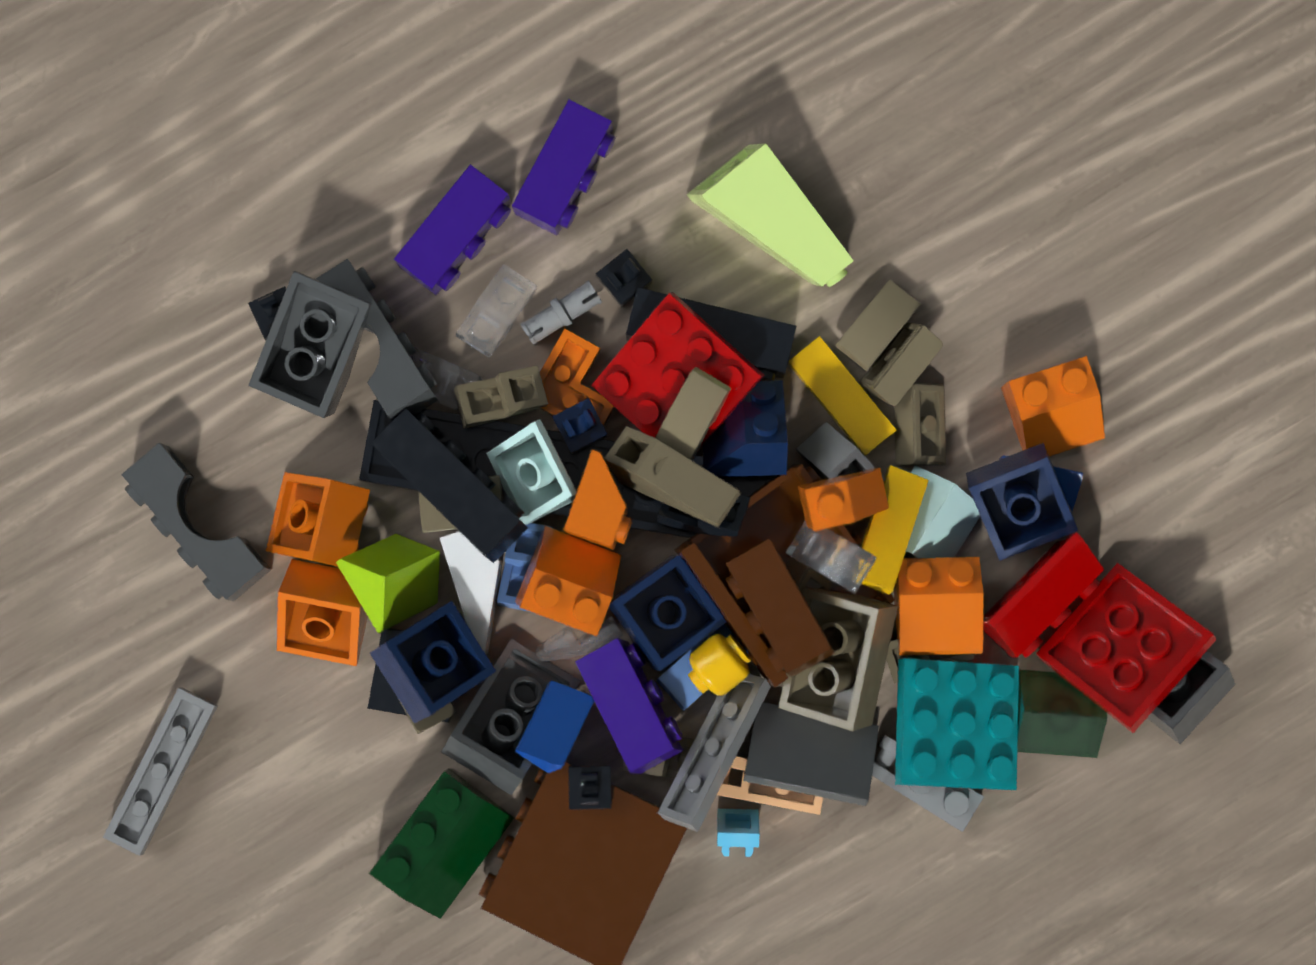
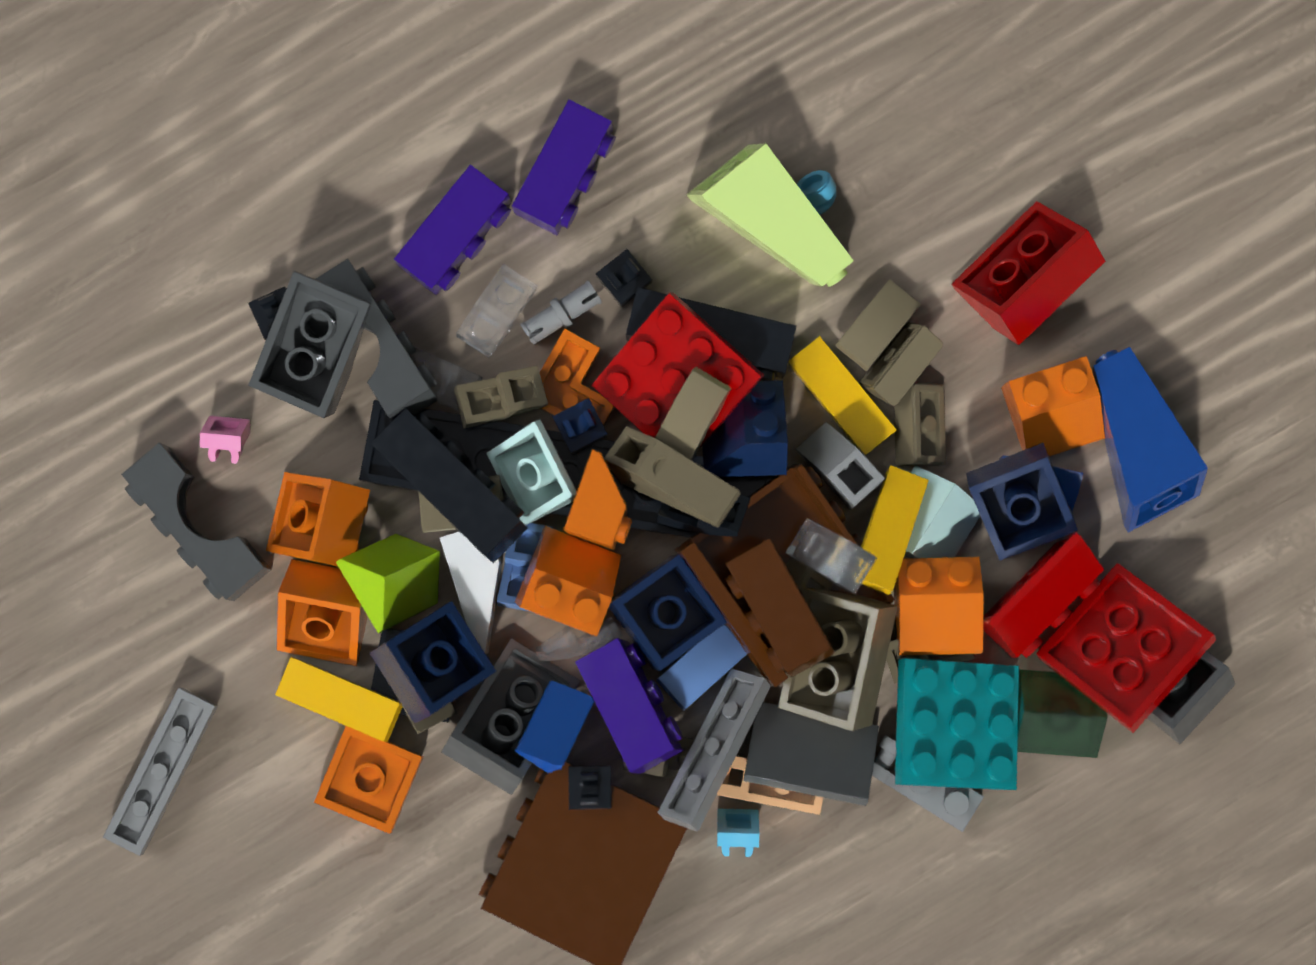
dark green slope [369,769,515,919] -> none
yellow head [688,634,751,696] -> none
orange slope [798,467,889,531] -> none
none -> bright pink tile [200,416,250,464]
none -> yellow tile [275,657,403,742]
none -> orange plate [314,726,424,834]
none -> medium azure tile [797,170,837,215]
none -> red slope [951,201,1106,345]
none -> blue slope [1092,347,1208,533]

